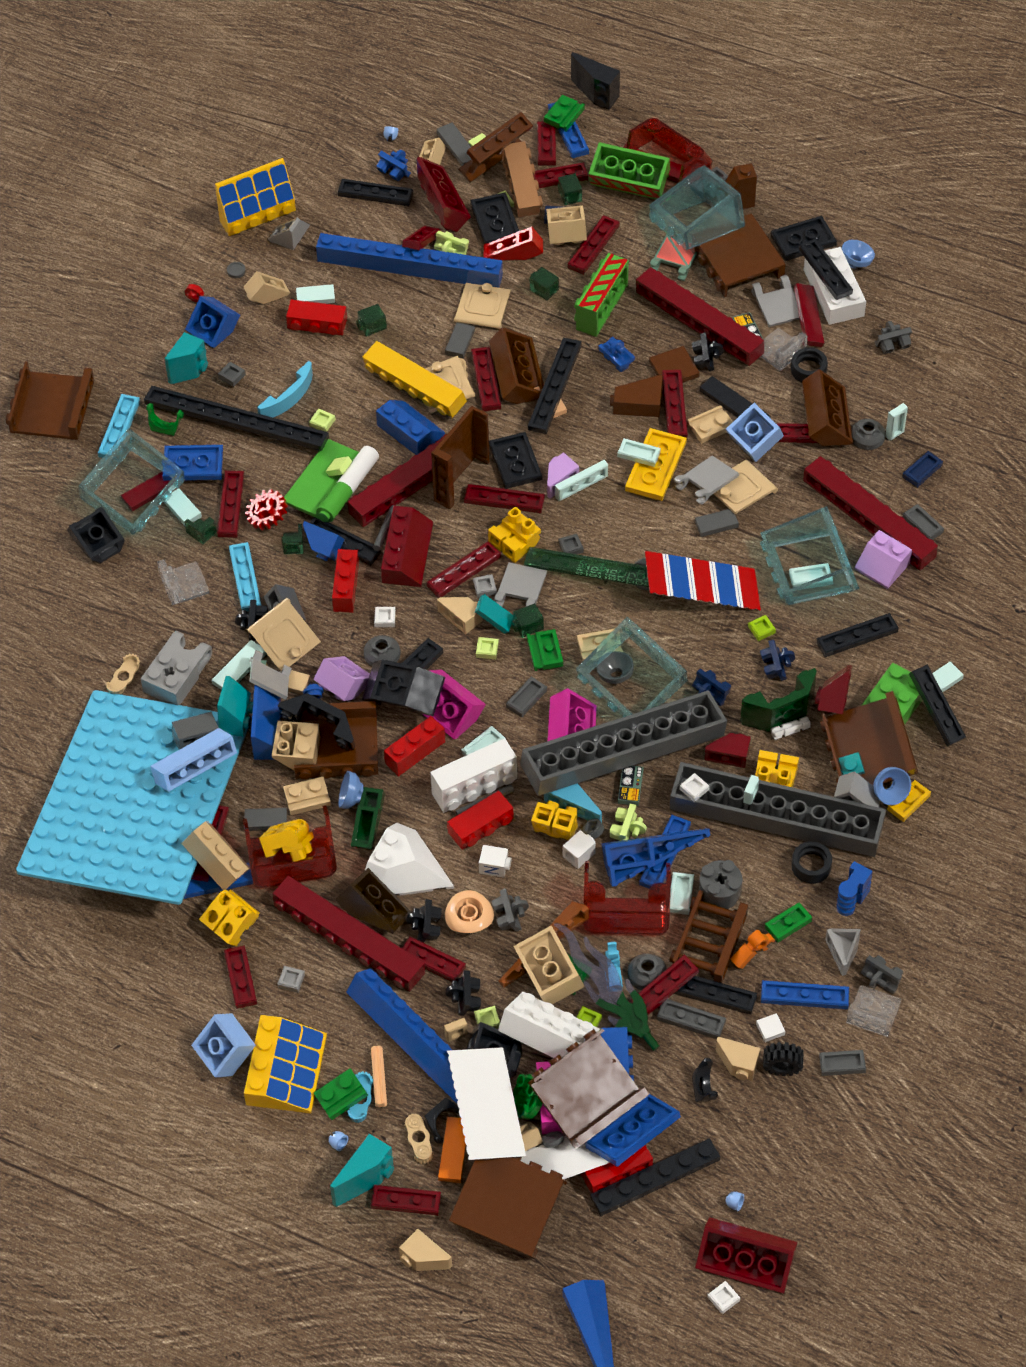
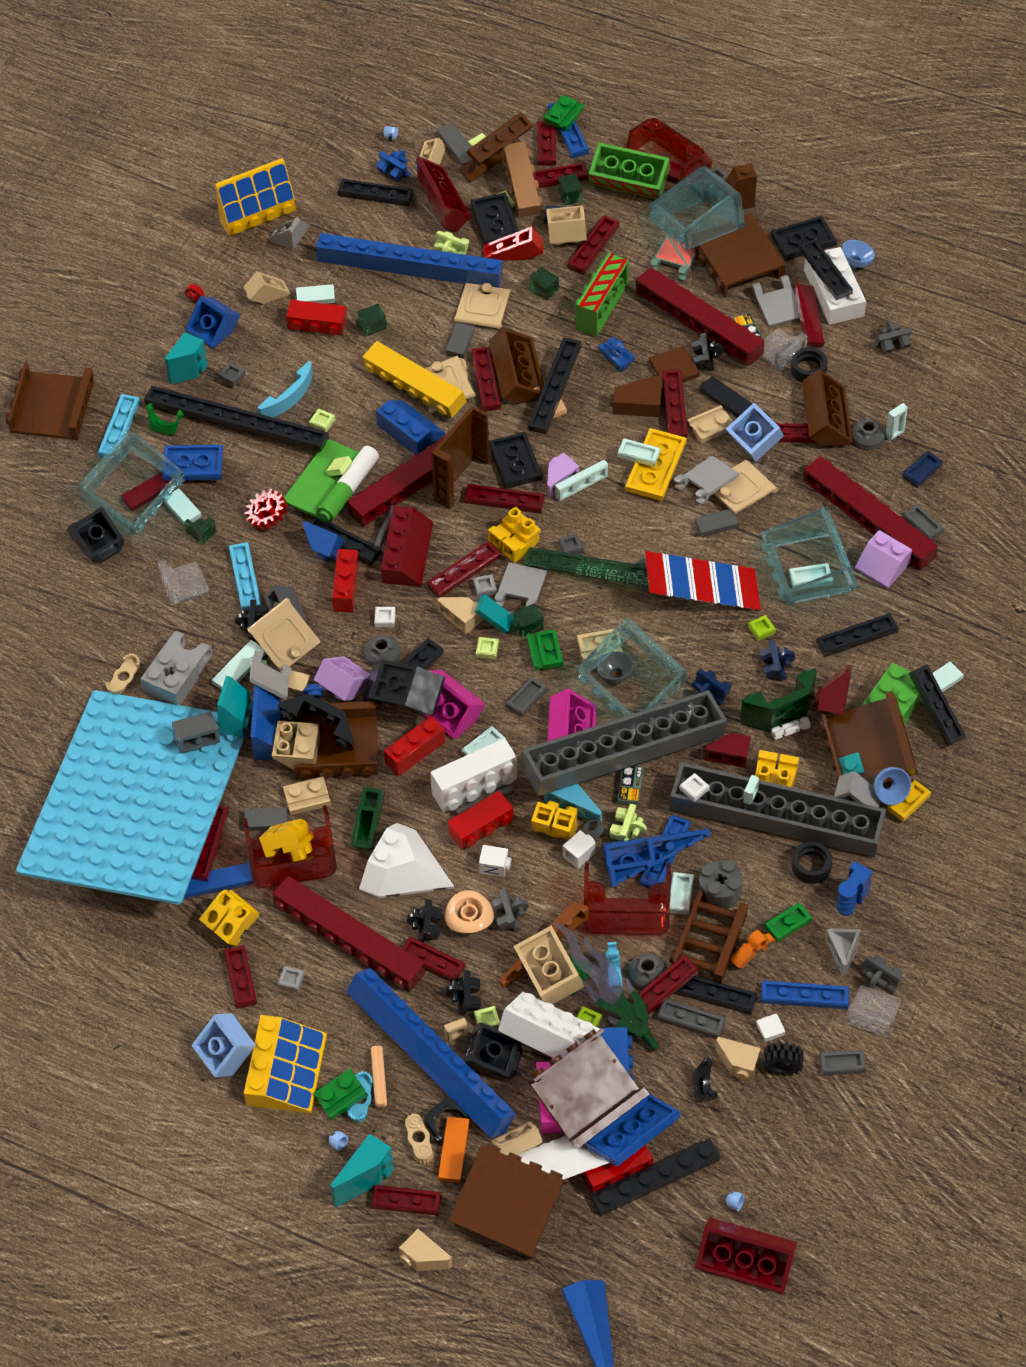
light blue brick [150,728,237,792] -> none
tan slope [181,821,250,890] -> none
dark red tile [217,470,244,538] -> none
dark grey piece [227,262,246,278] -> none
clear green panel [282,524,304,554] -> none
dark brown slope [335,868,412,934] -> none
medium blue piece [338,771,363,809] -> none
dark red tile [402,225,441,250] -> none
white sticker [447,1048,526,1160] -> none
green tile [513,1074,543,1120] -> none
dark grey piece [542,1131,564,1147] -> none
black slope [571,52,620,110] -> none
white tile [708,1281,740,1314] -> none

